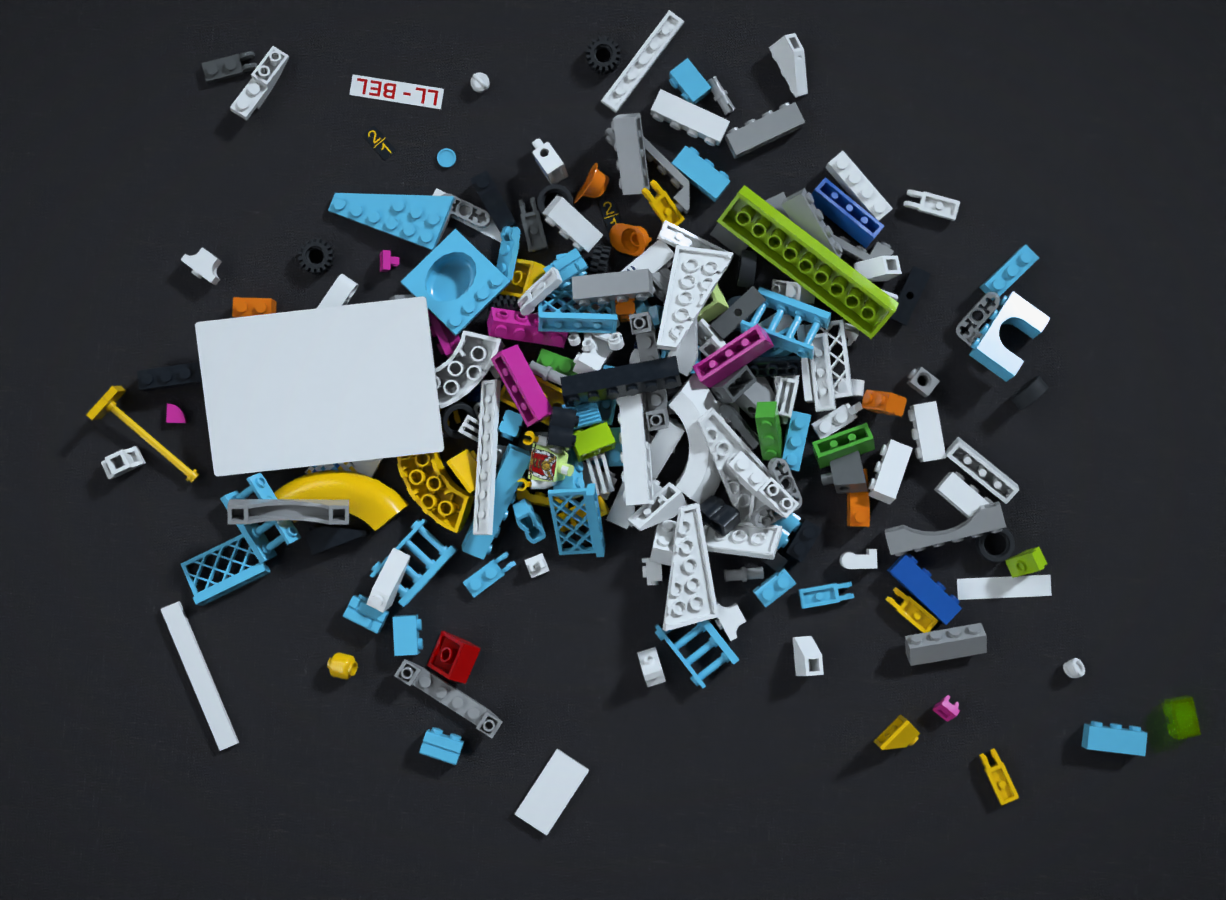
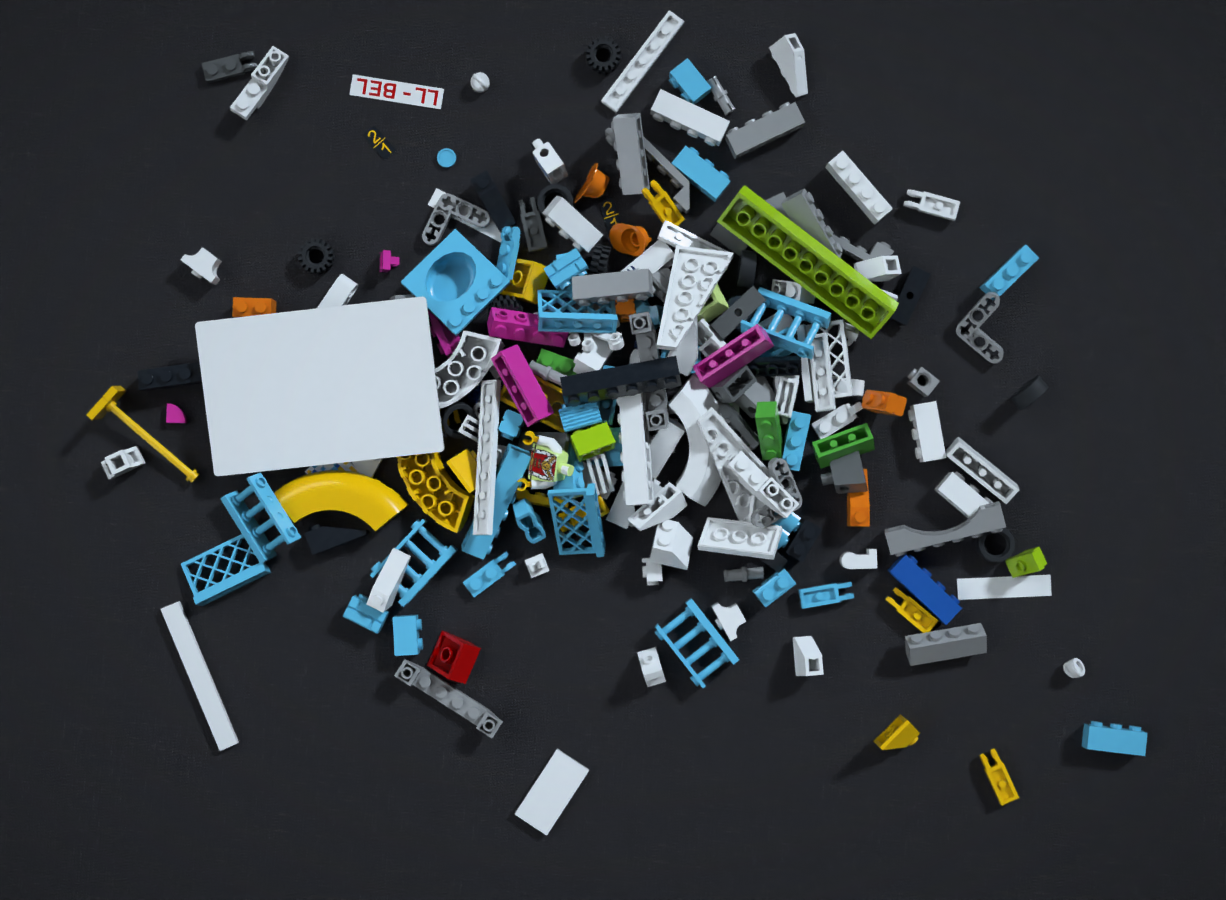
light grey arch [227,499,349,525] -> none
yellow head [327,652,358,680] -> none
medium azure wing [328,193,455,251] -> none
medium azure brick [419,727,464,765] -> none
white hinge [517,267,563,316] -> none
black brick [546,406,579,451] -> none
white wing [663,503,719,631] -> none
black brick [700,495,741,536] -> none
blue brick [811,177,884,248] -> none
white brick [868,439,913,504] -> none
dark pink tile [932,695,960,722] -> none
arch [969,292,1050,382] -> none
clear neon green brick [1163,695,1201,740] -> none

